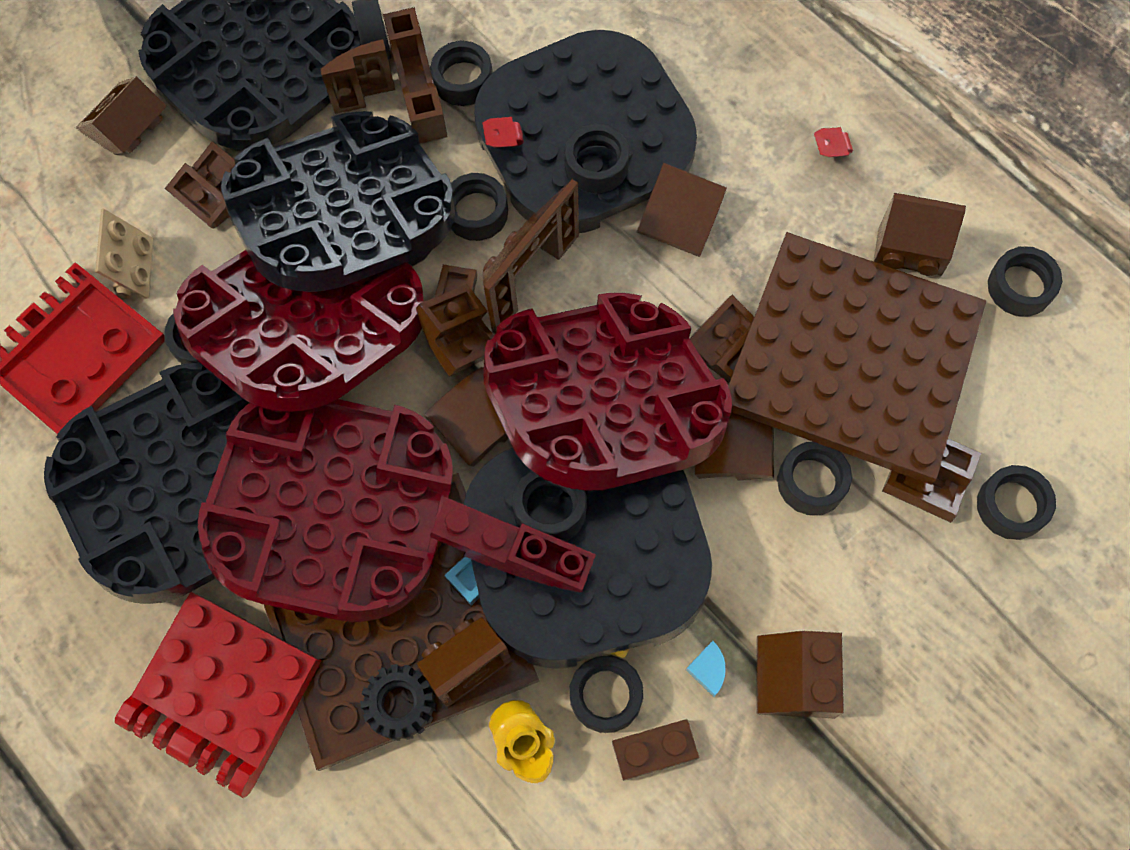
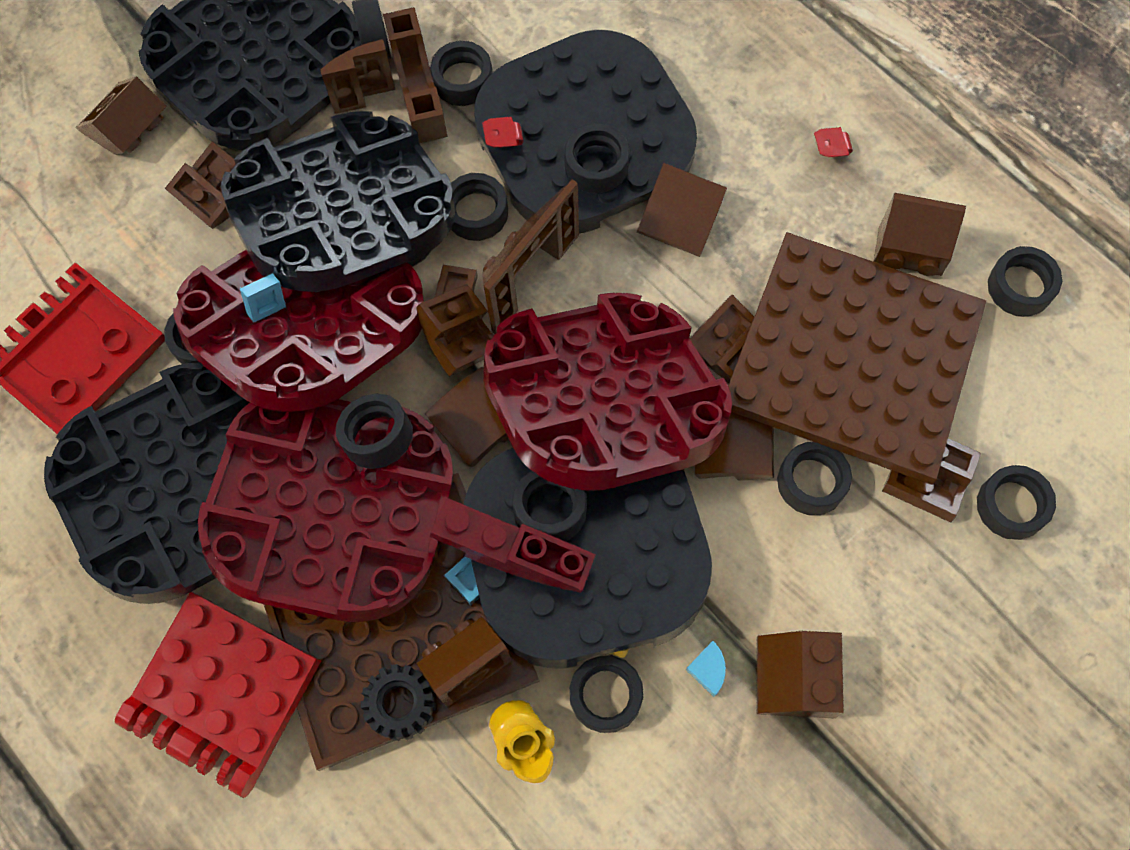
tan hinge [95,208,153,299] -> none
reddish brown plate [612,719,699,781] -> none
none -> medium azure tile [240,273,286,322]
none -> black tyre [336,393,413,469]

